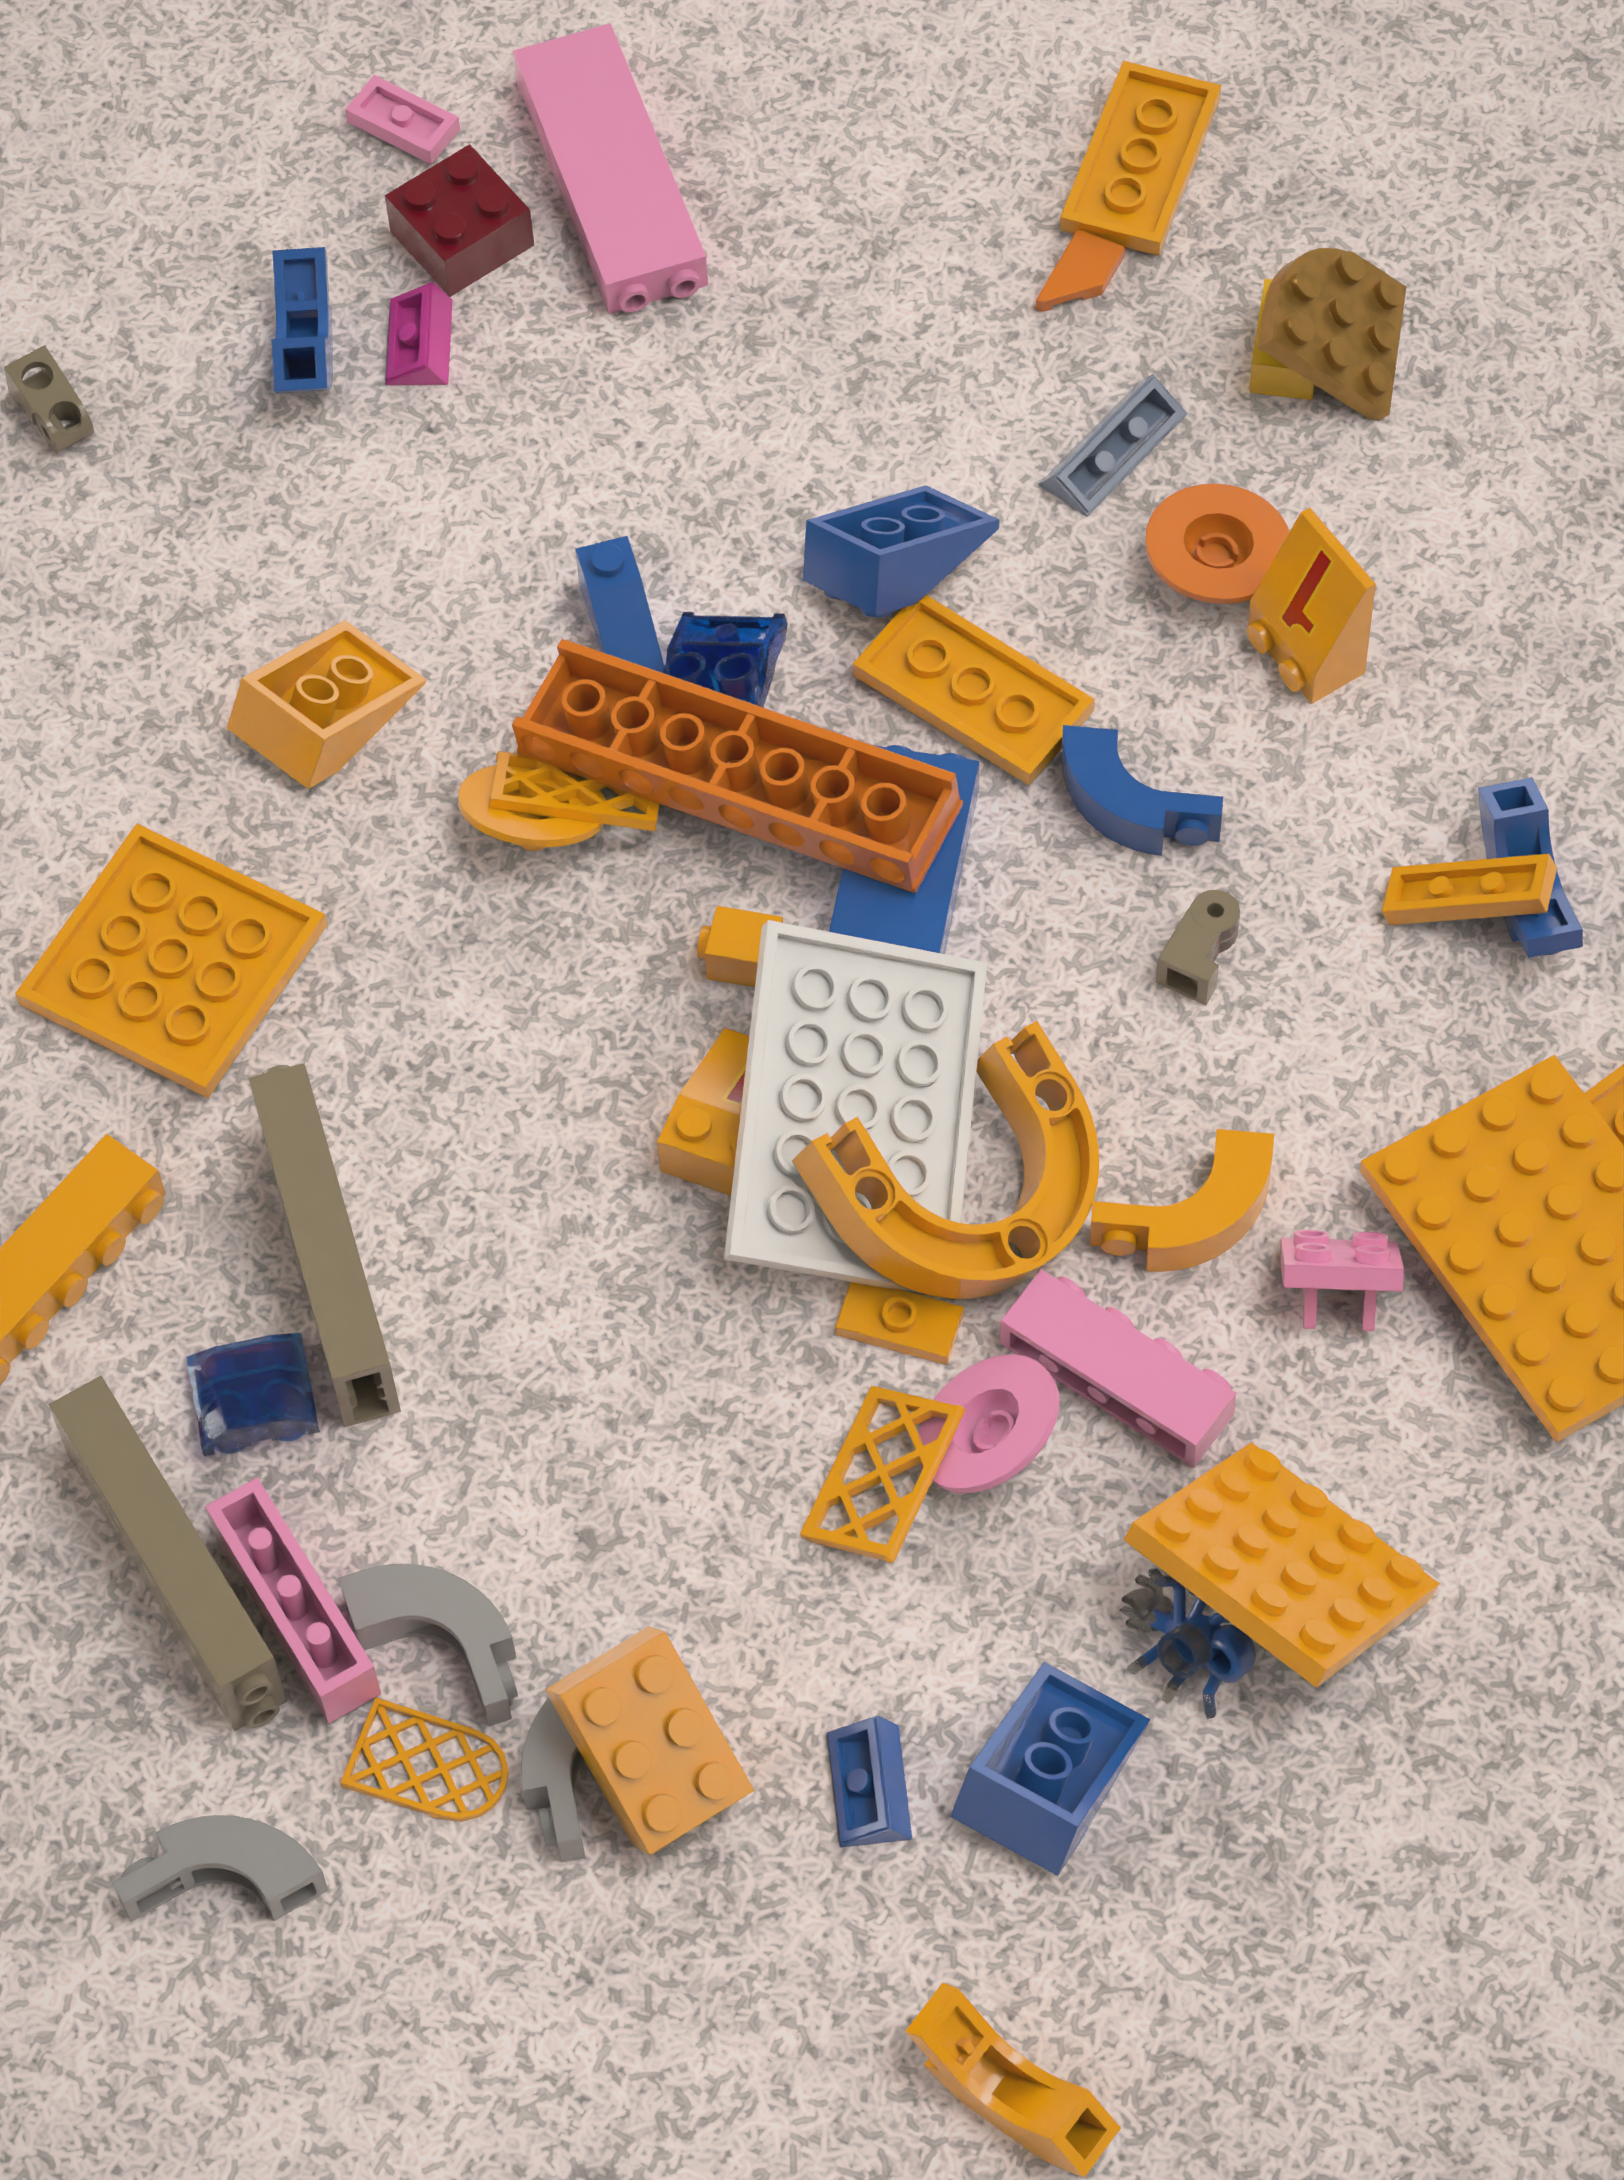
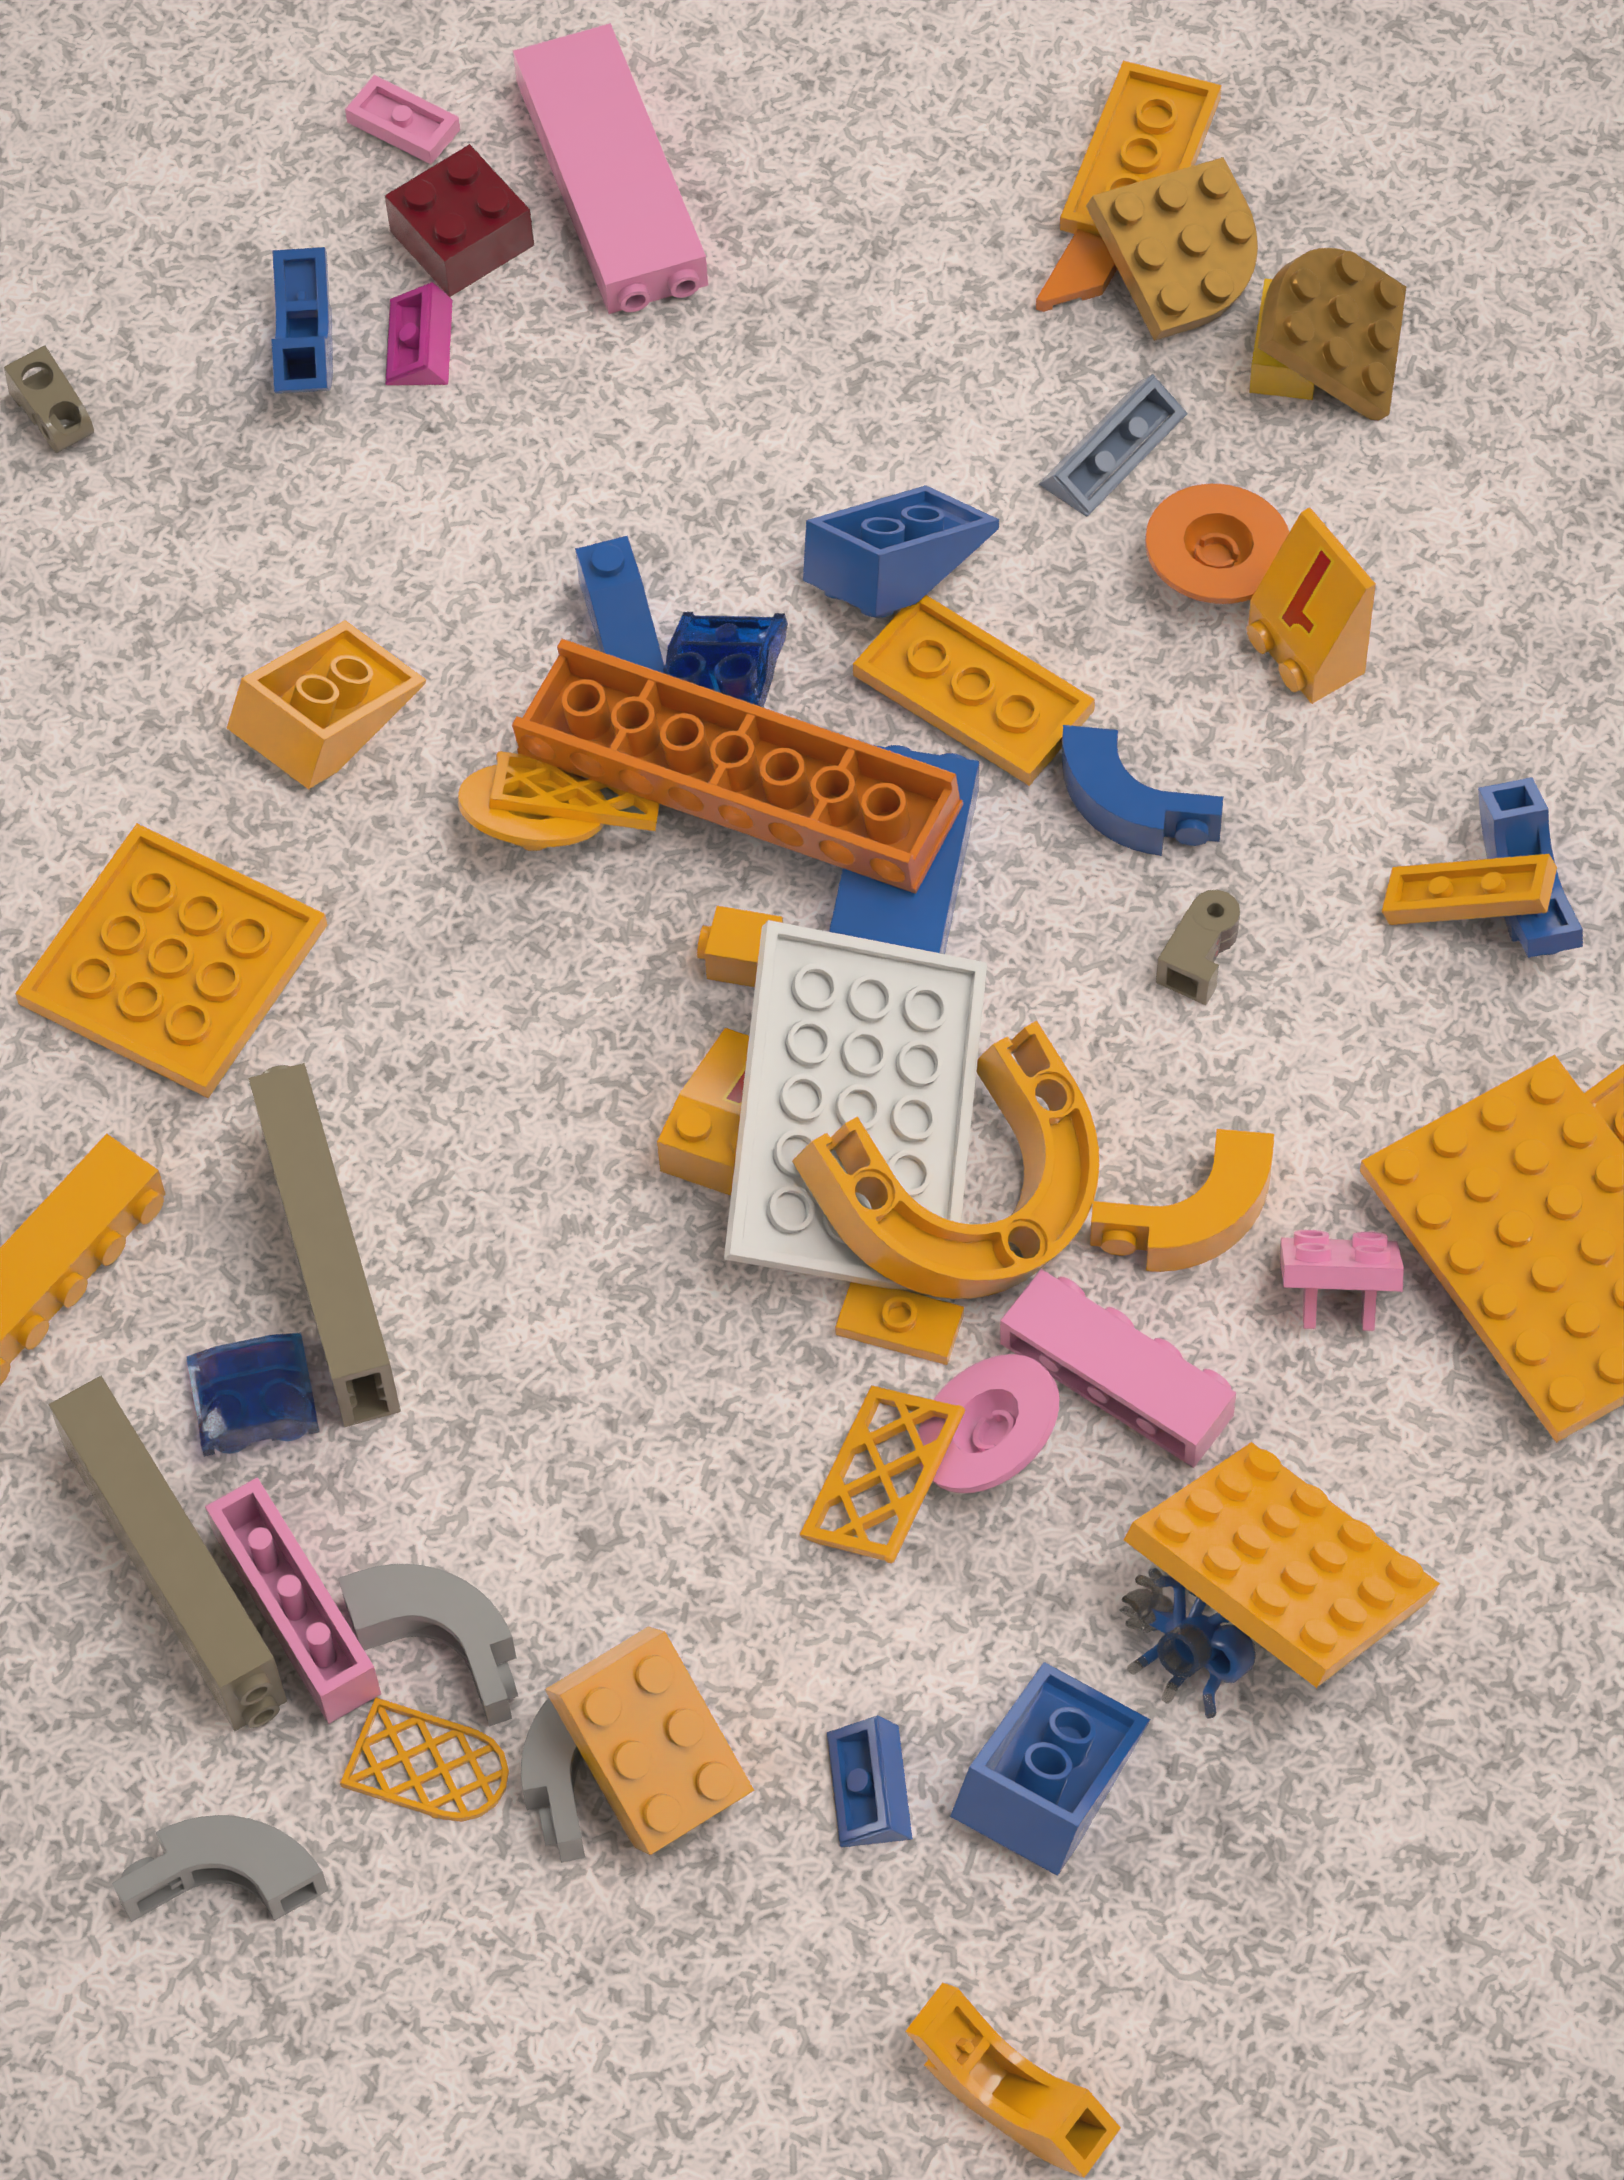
none -> pearl gold plate [1086,157,1258,341]

